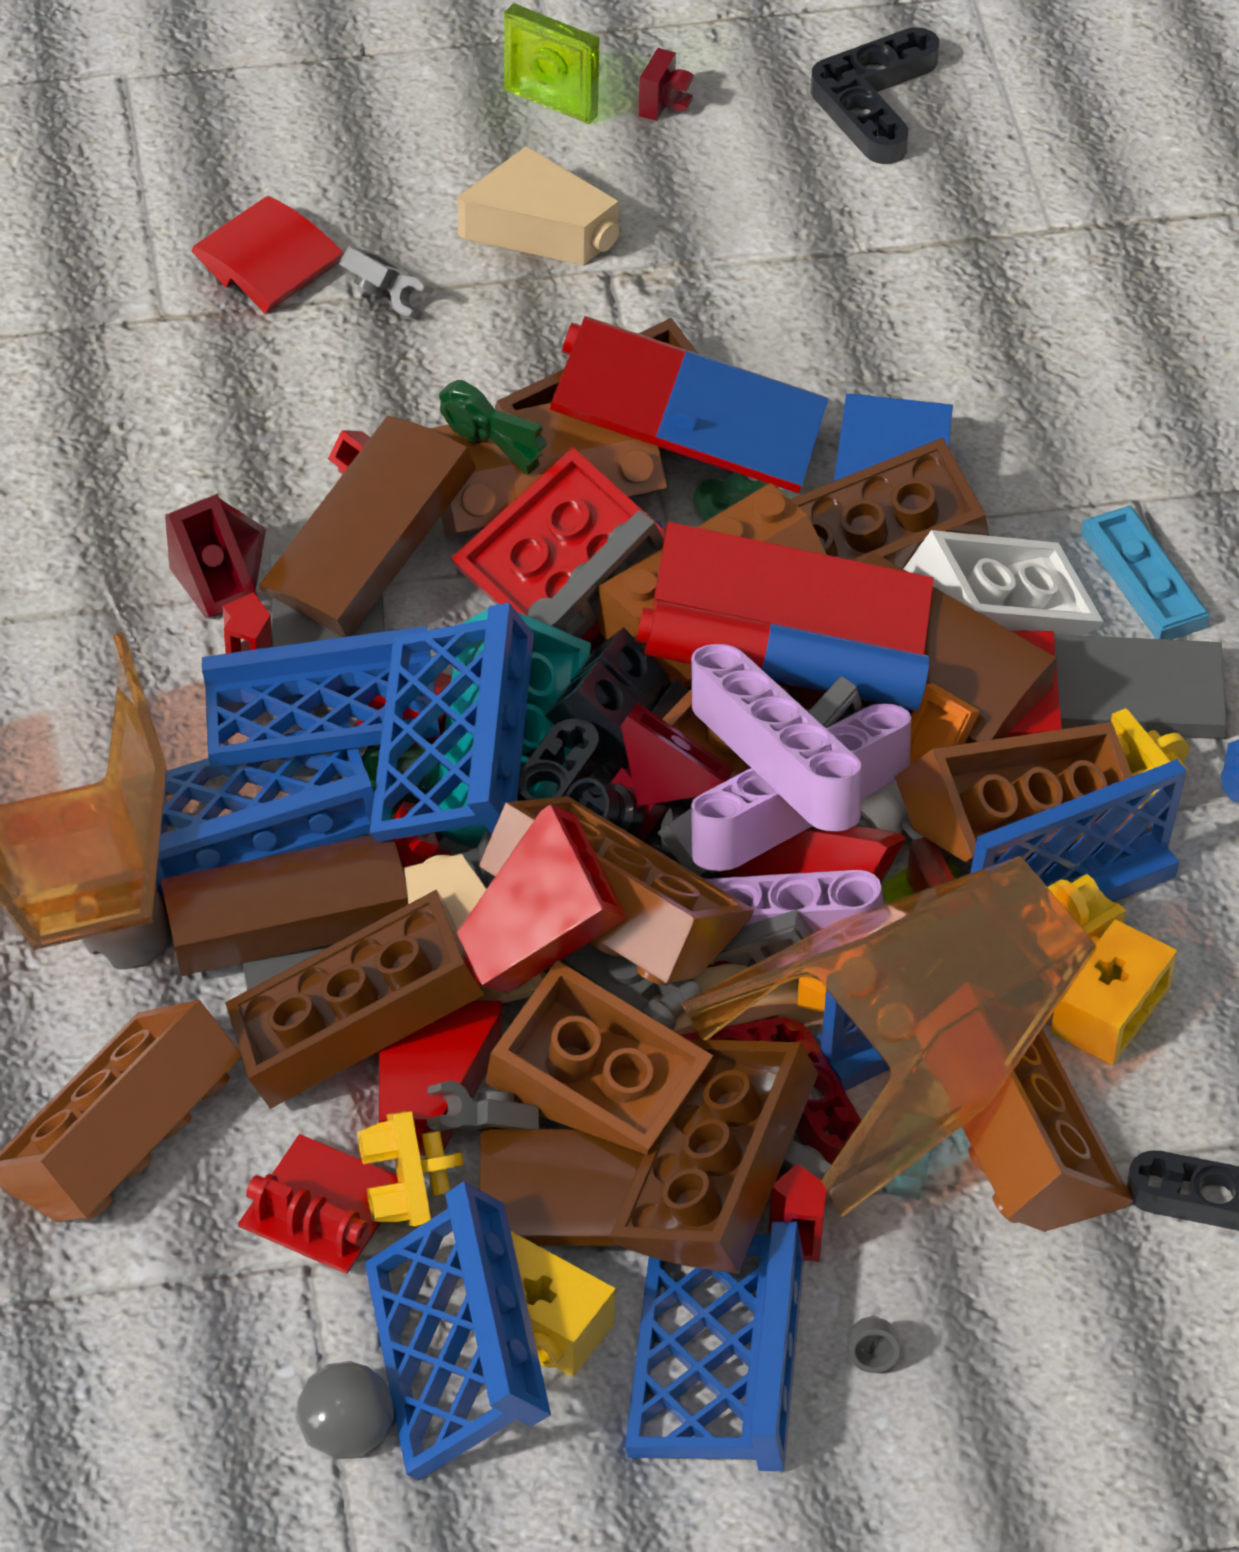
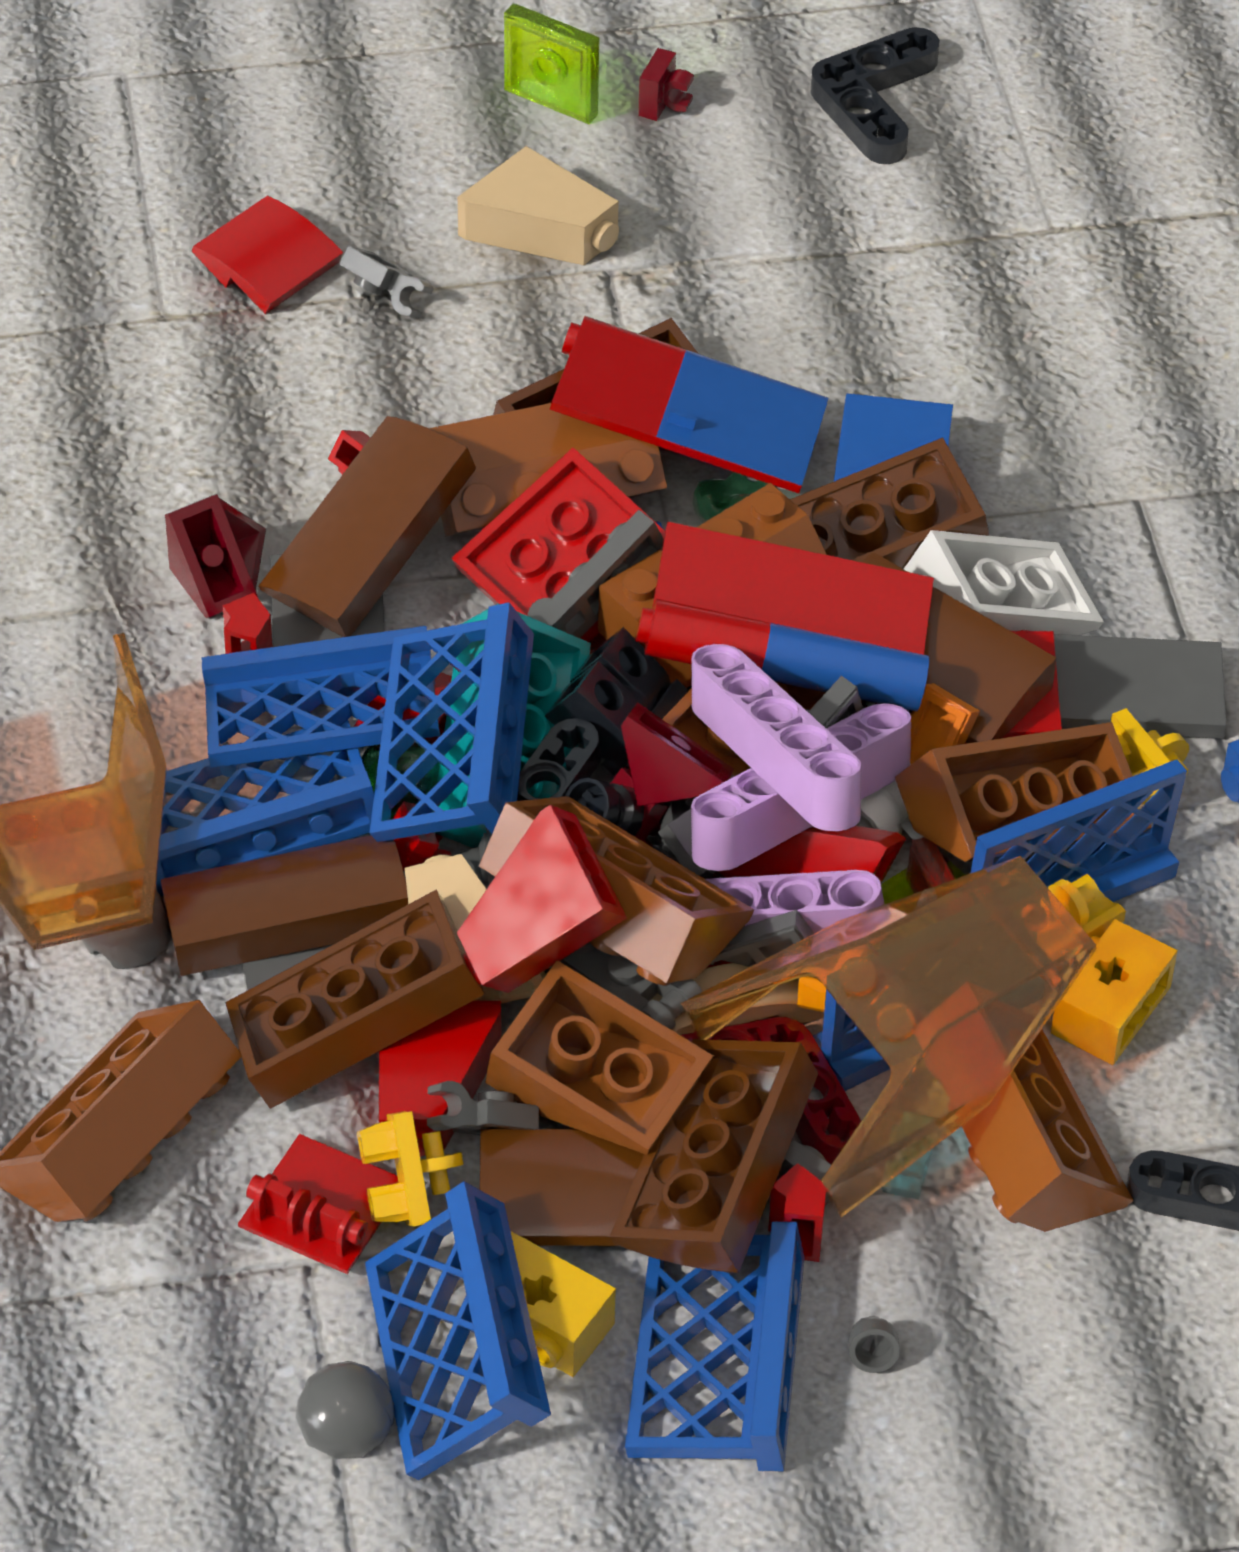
dark green piece [439,380,547,475] -> none
dark azure tile [1081,505,1210,640] -> none

